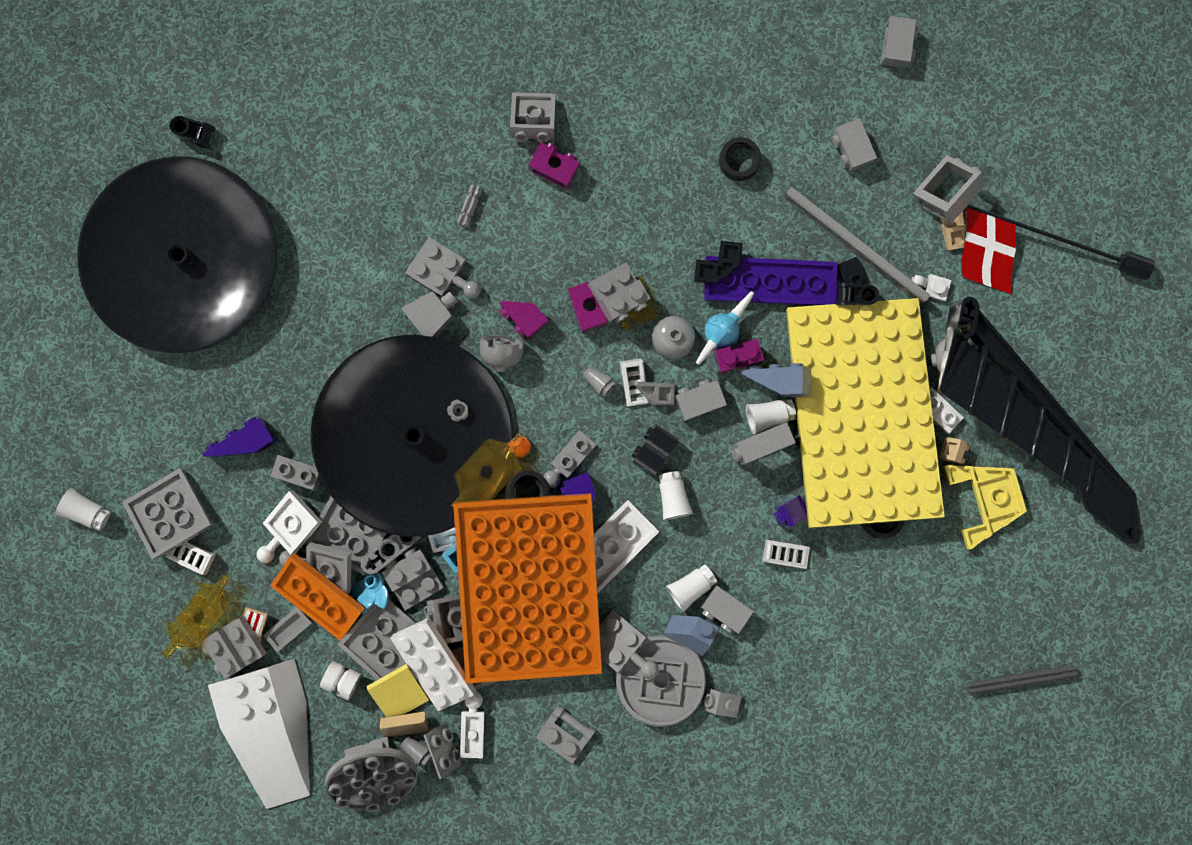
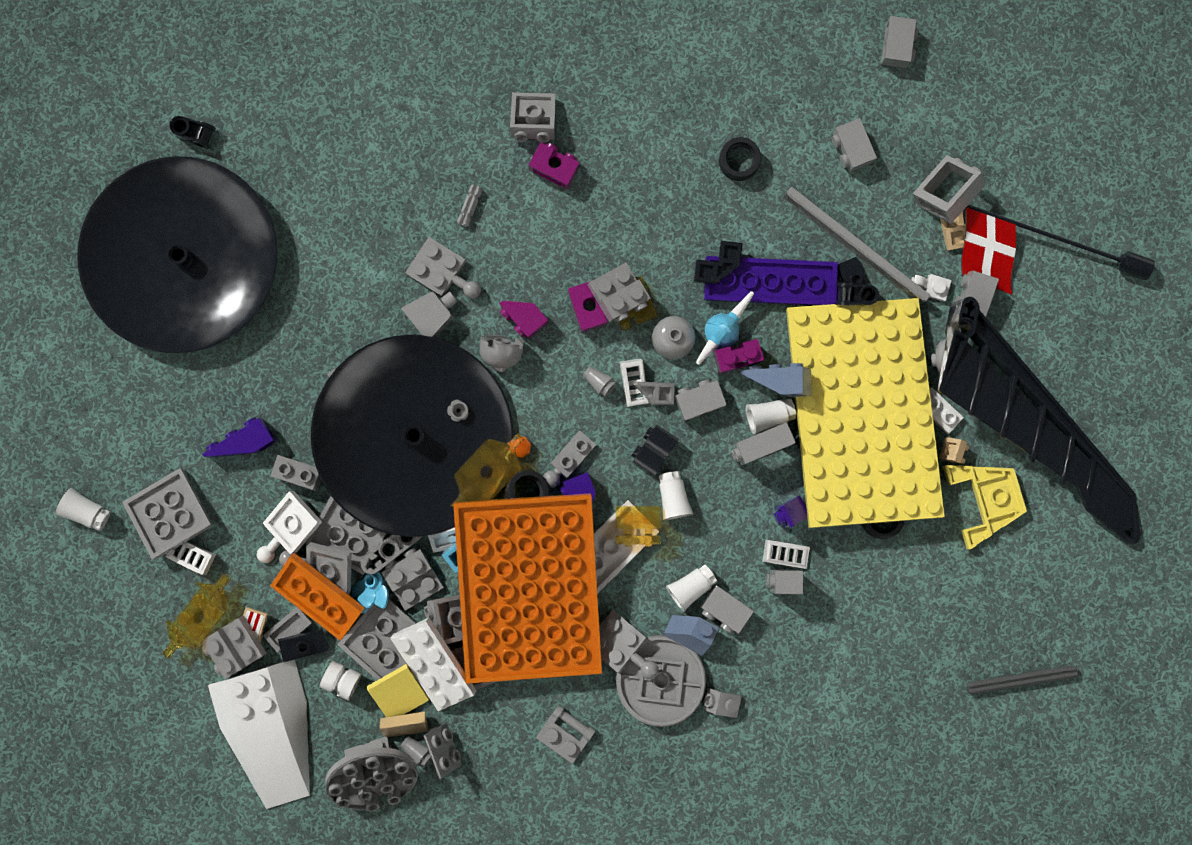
white plate [460,692,485,758] -> none
none -> black plate [278,628,328,663]
none -> clear yellow plate [616,506,661,547]
none -> light grey brick [766,569,803,594]
none -> light grey brick [955,271,999,317]

